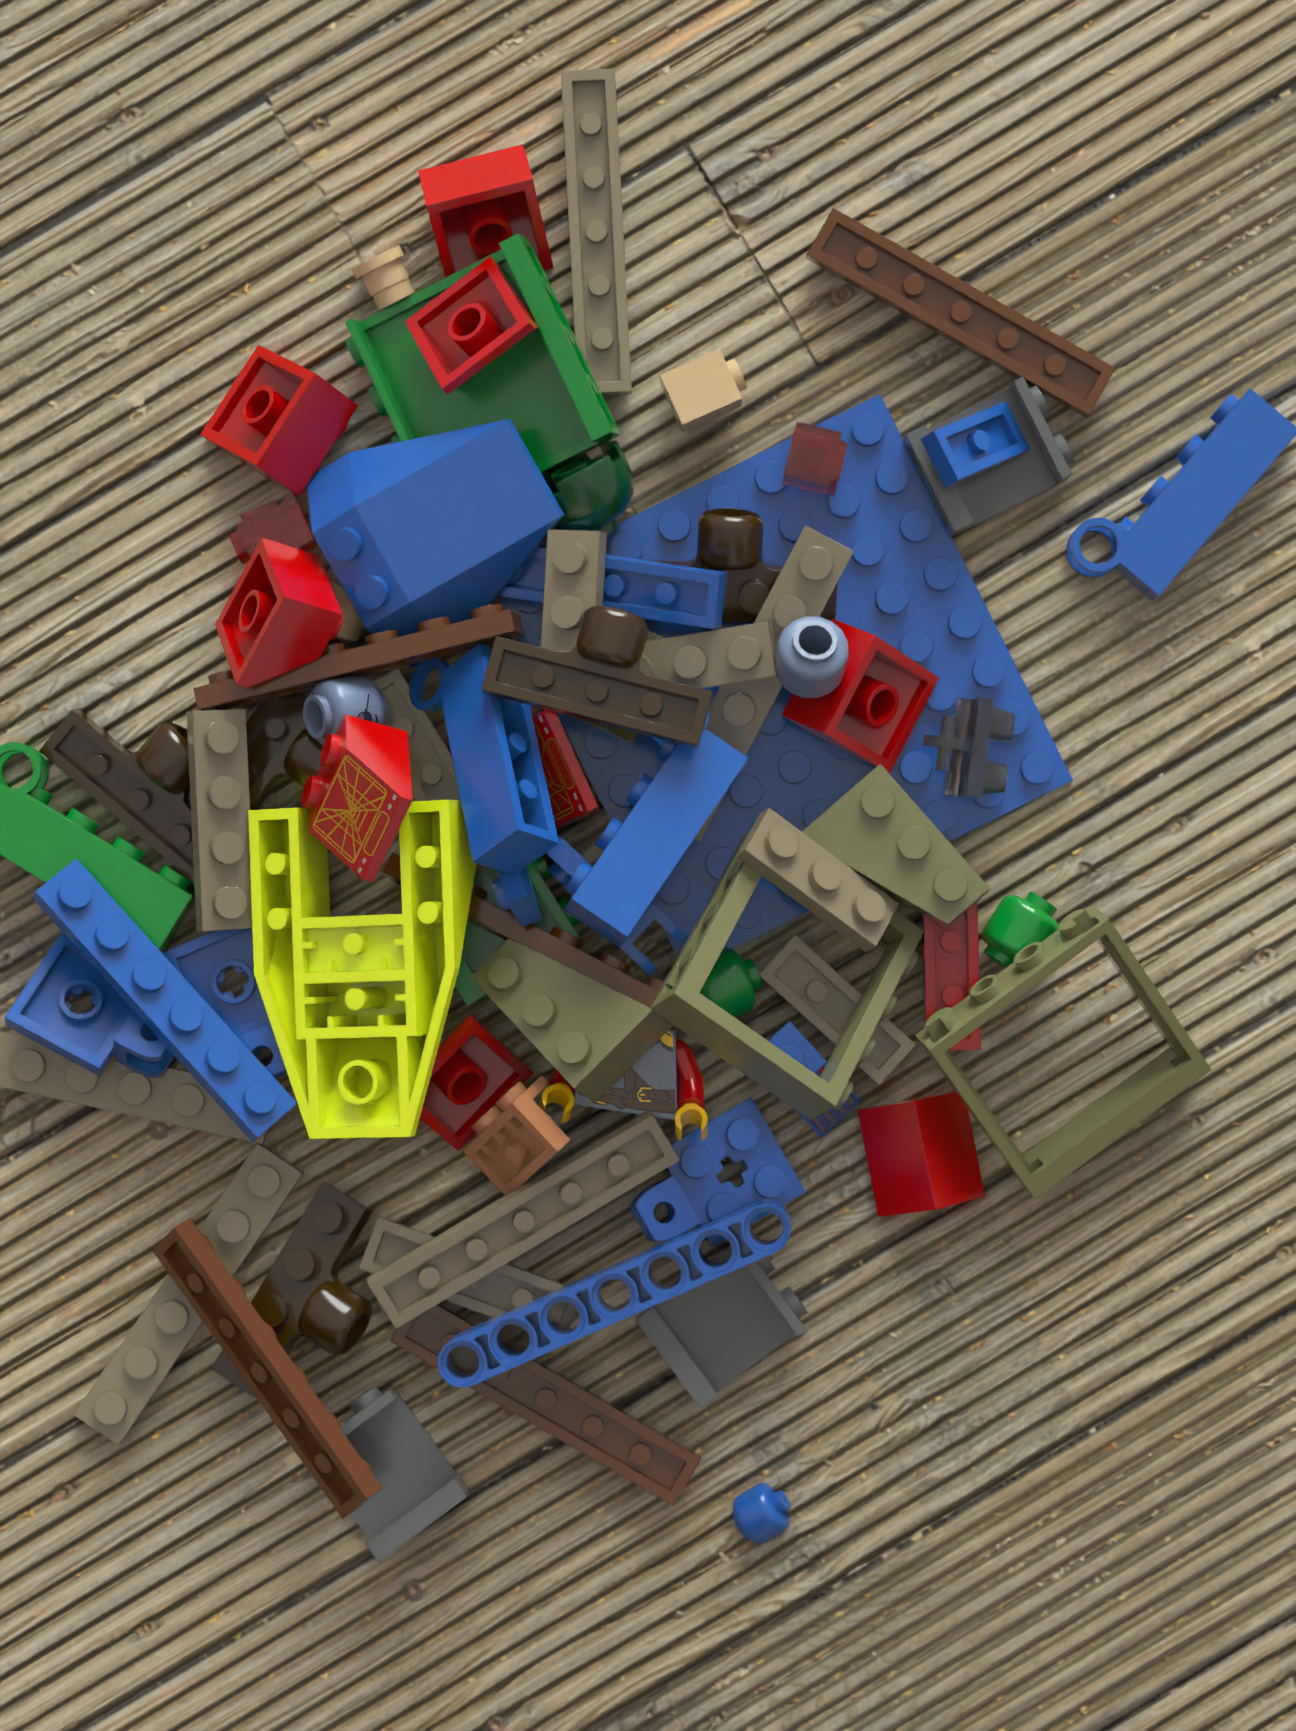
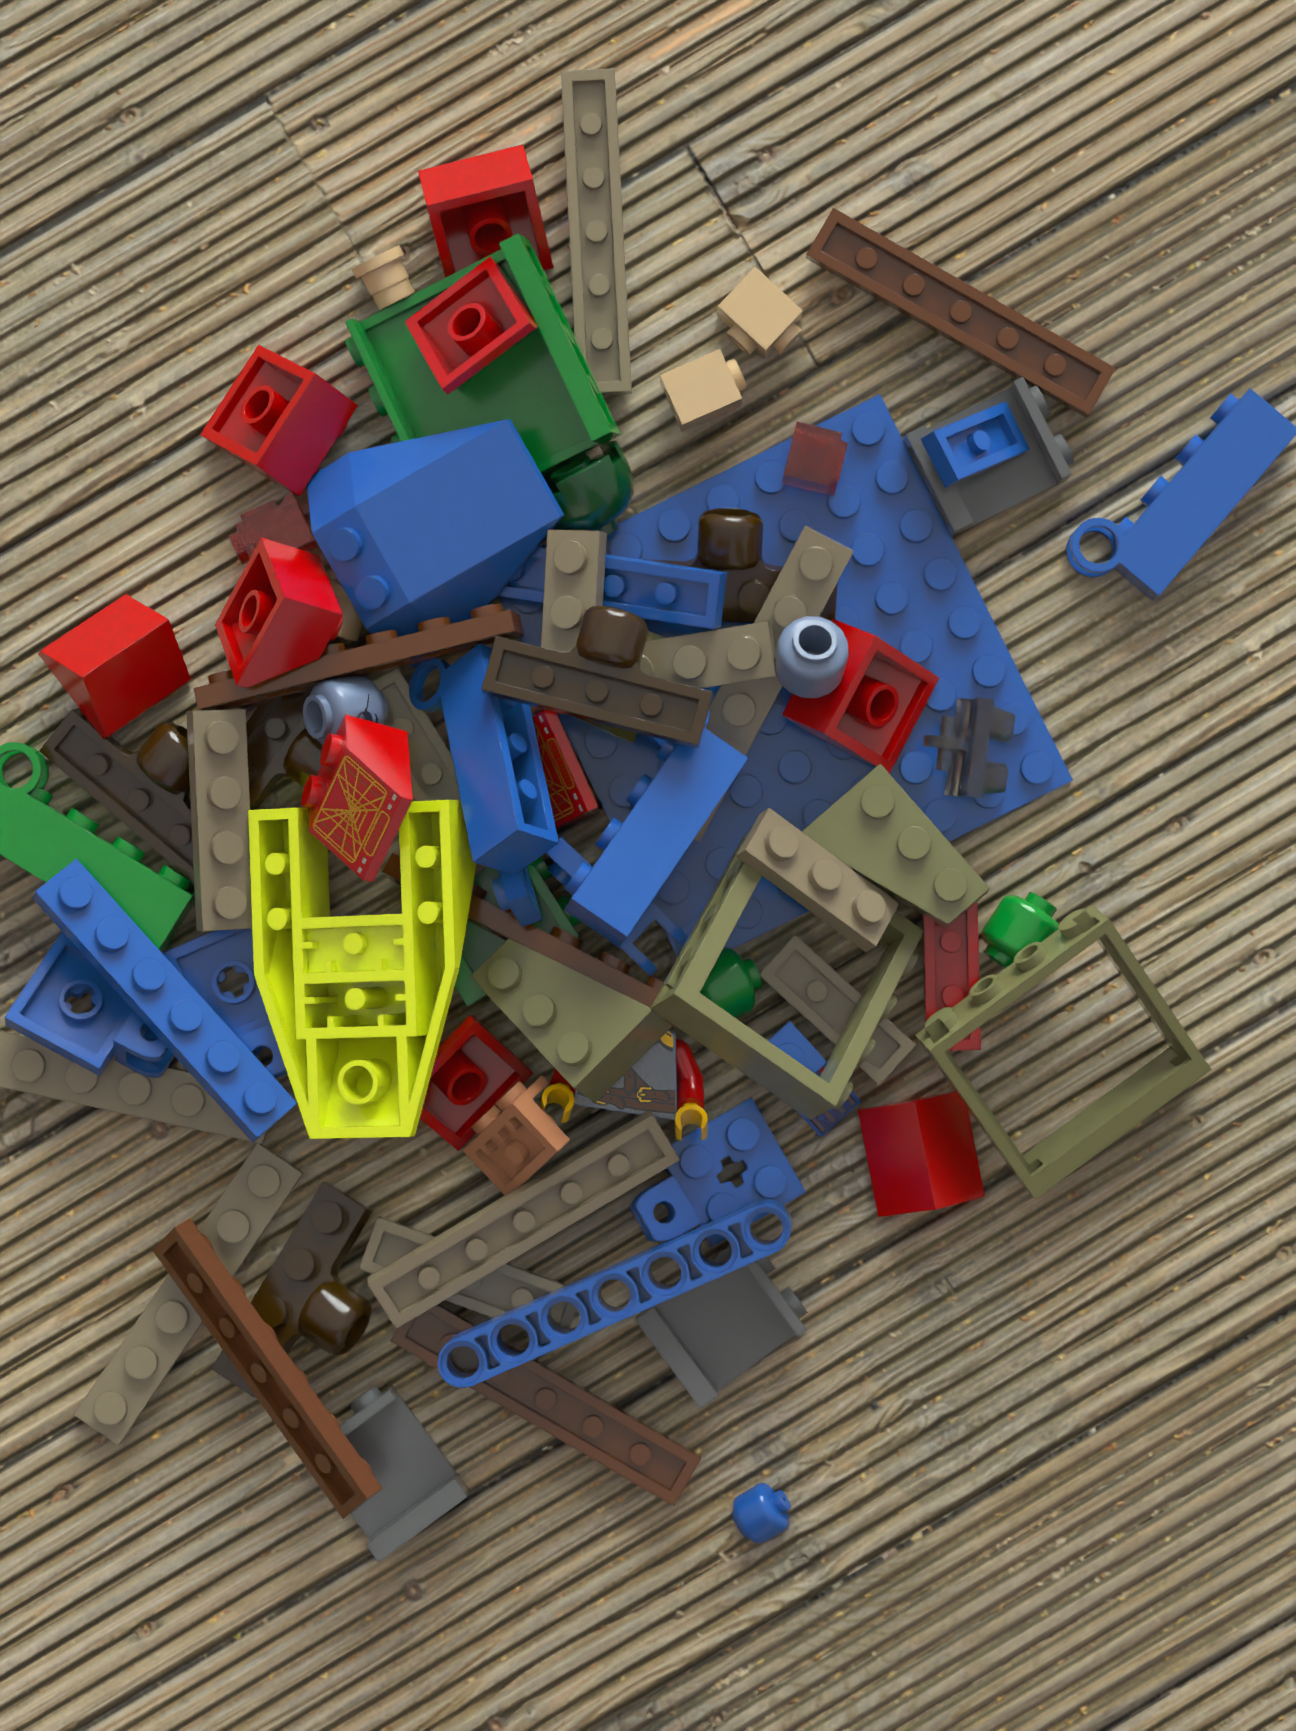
none -> red slope [38,594,191,740]
none -> tan brick [717,267,803,359]

